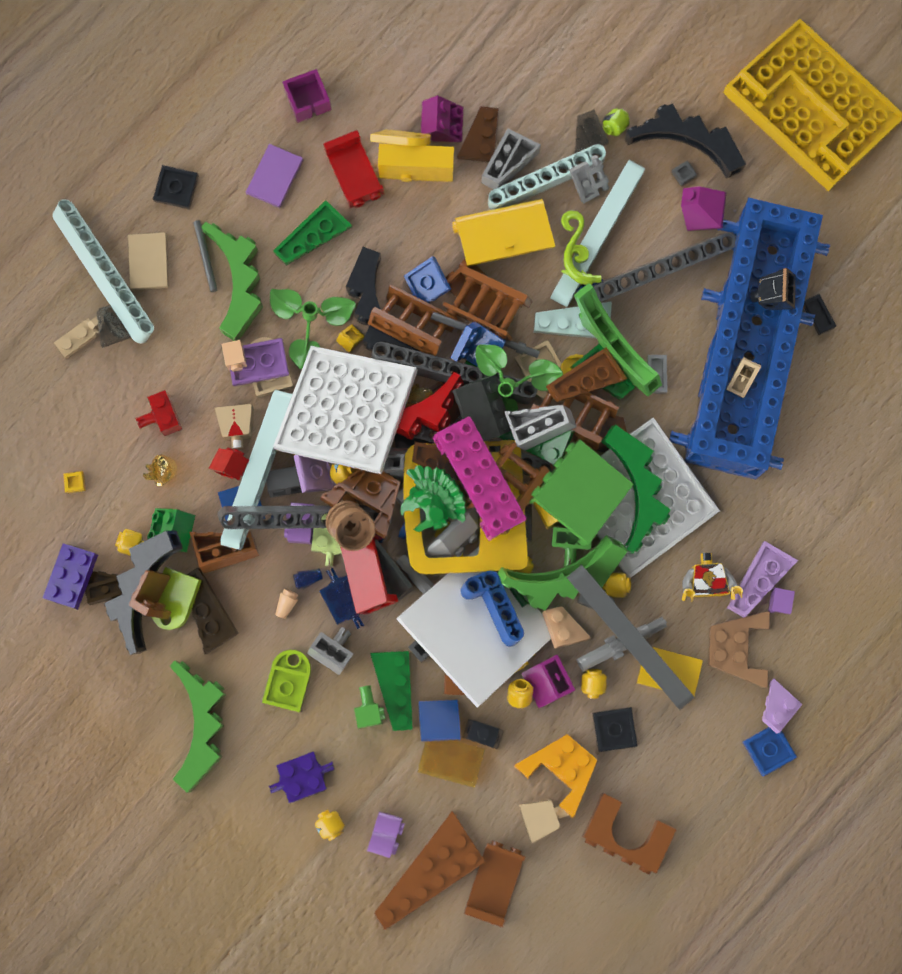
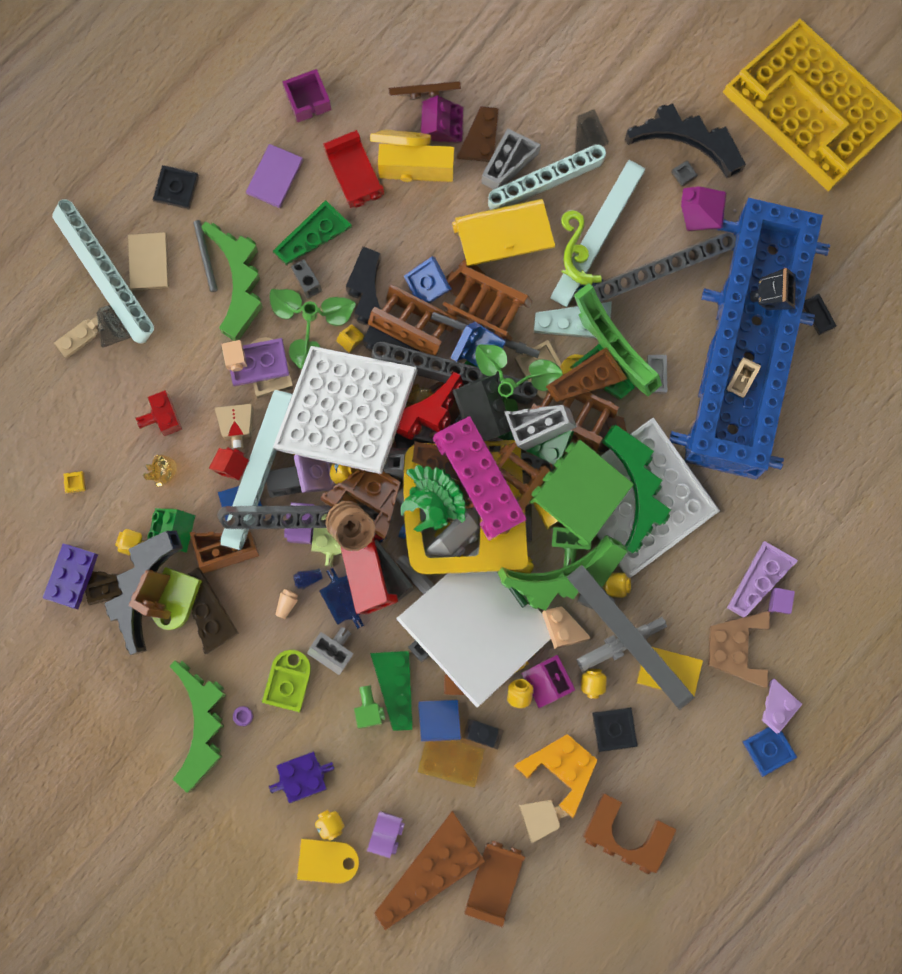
blue beam [460,571,524,647] -> none
light grey plate [569,155,609,203] -> none
lime head [602,108,630,136] -> none
torso [682,553,743,602] -> none
none -> medium lavender tile [233,706,253,726]
none -> dark grey leg [291,260,322,299]
none -> yellow tile [297,839,359,883]
none -> reddish brown wing [389,81,461,99]

